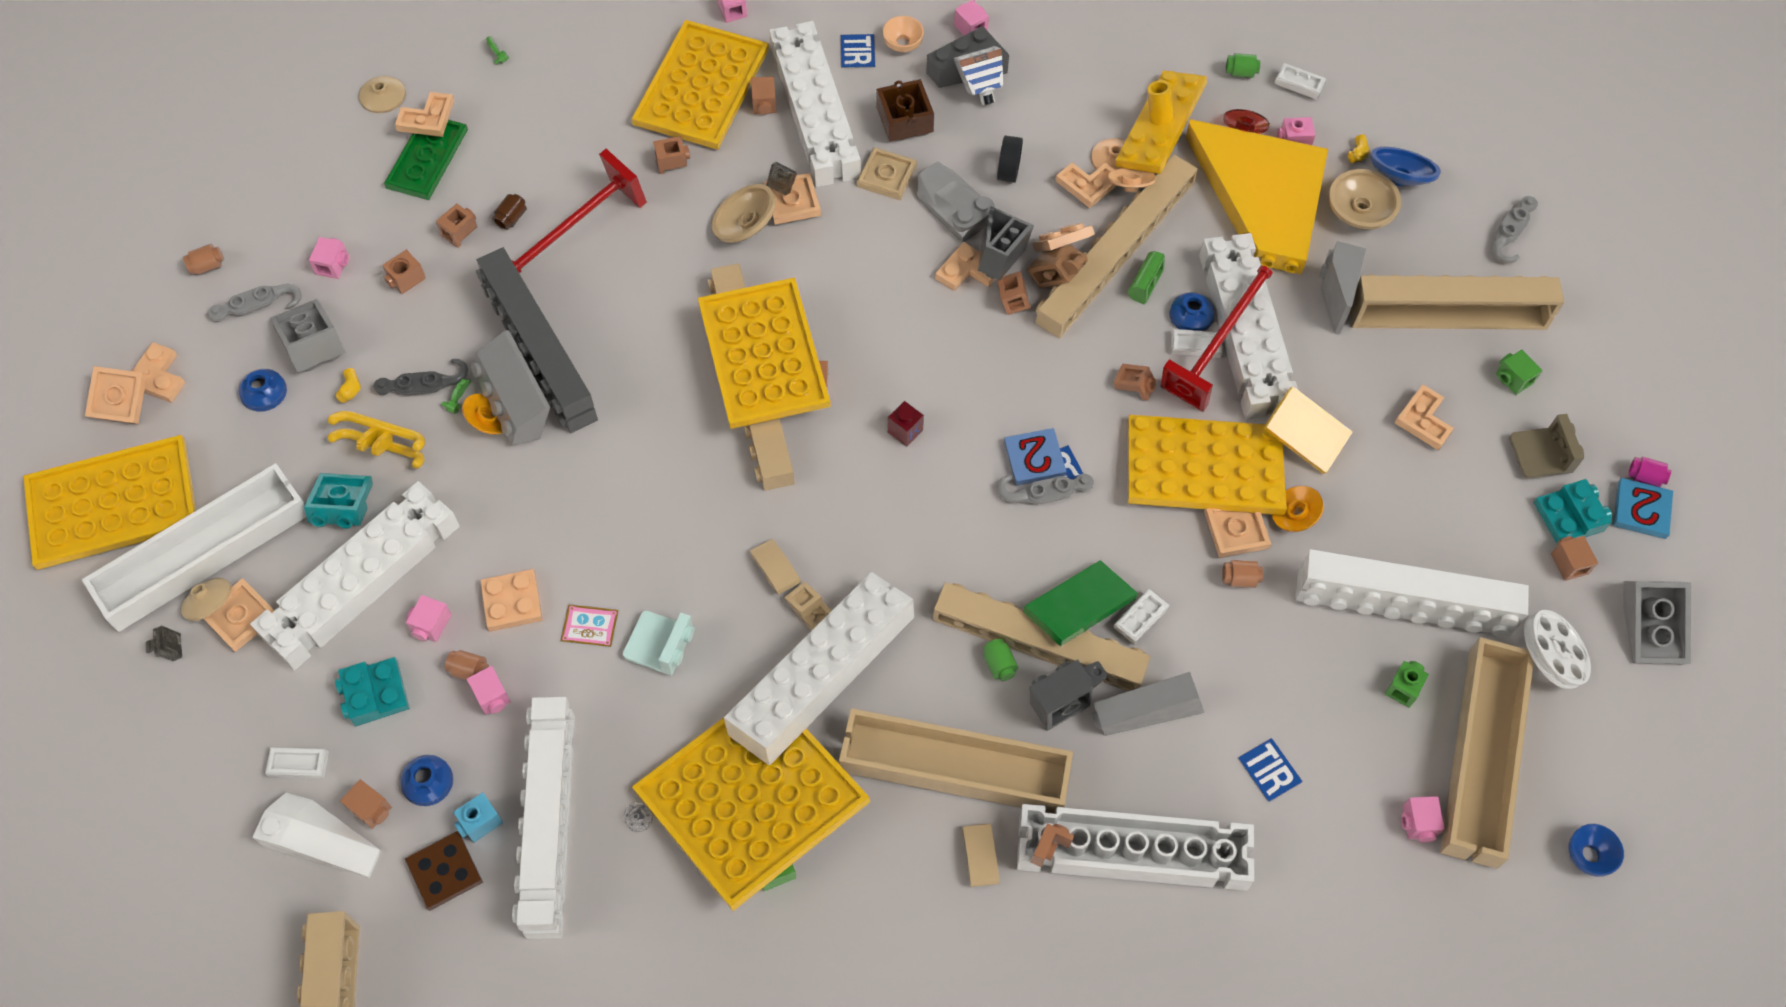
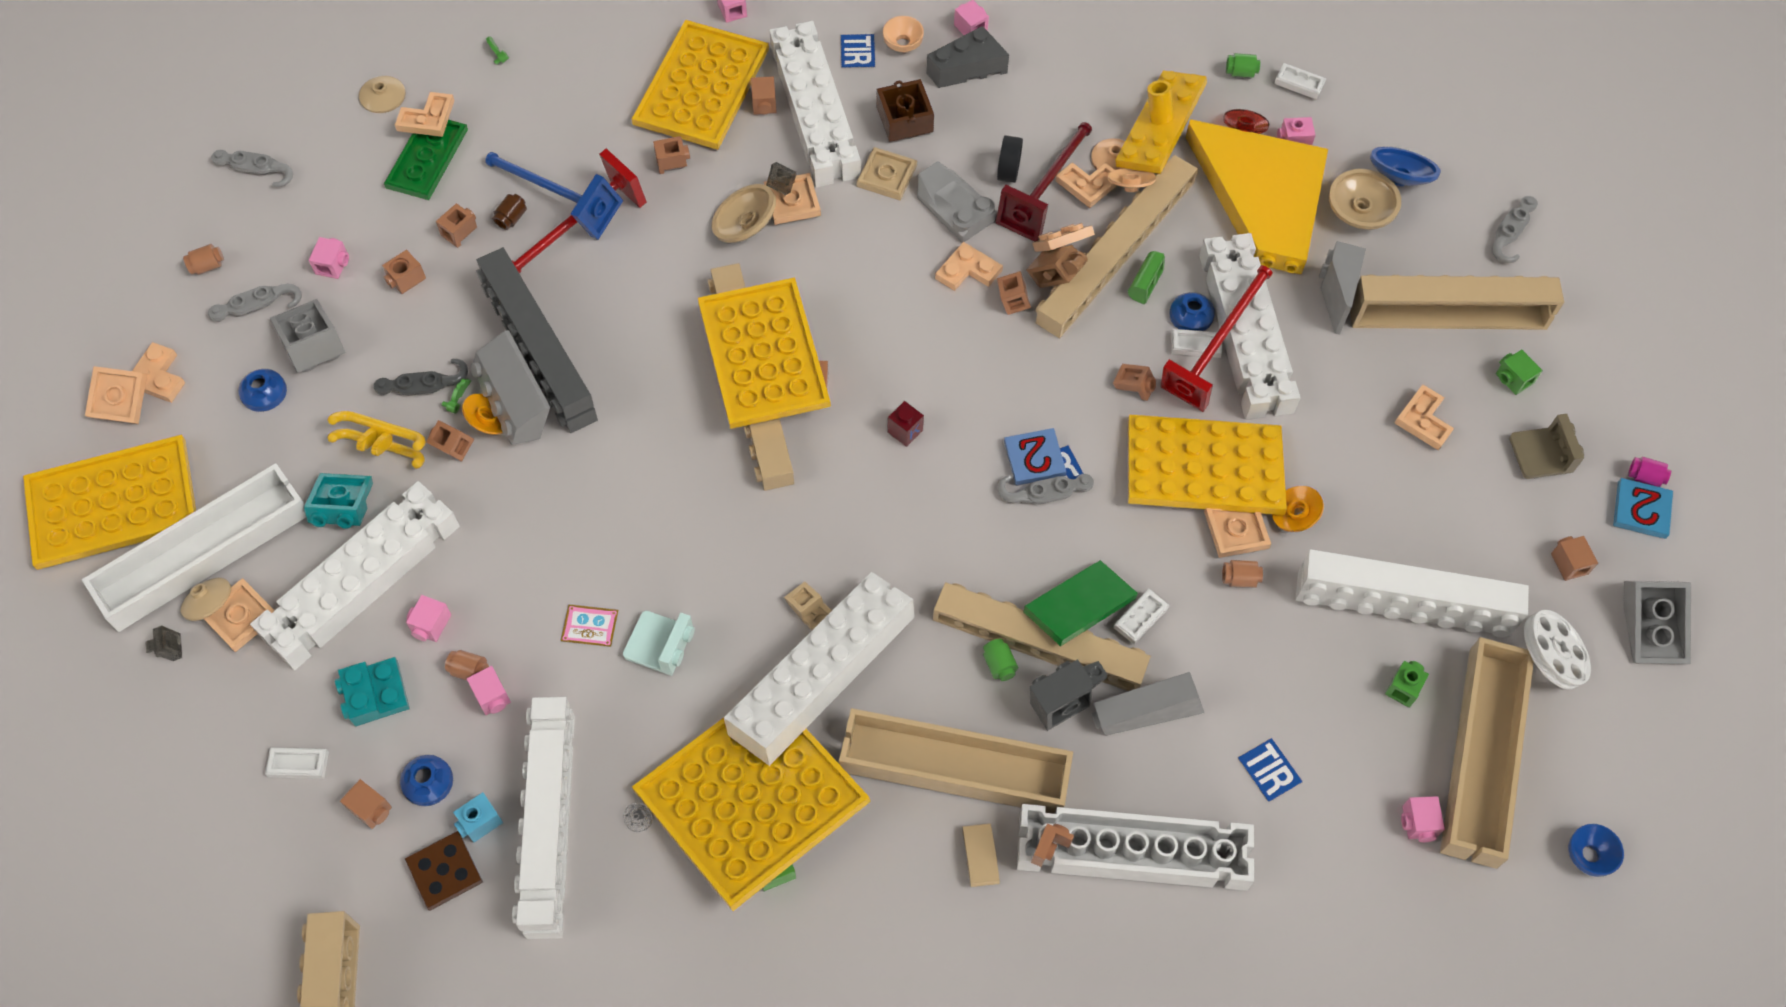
white wedge [252,792,381,878] -> none
yellow arm [336,368,361,403] -> none
light nougat plate [481,569,543,632] -> none
tan slope [750,539,801,595] -> none
torso [954,46,1003,105] -> none
dark grey wedge [978,206,1034,280] -> none
tile [1263,387,1352,474] -> none
yellow arm [1347,134,1370,163] -> none
teal plate [1533,479,1612,545] -> none
none -> light grey piece [211,150,293,187]
none -> nougat brick [426,420,474,461]
none -> blue tile [485,152,623,240]
none -> dark red tile [996,122,1092,242]

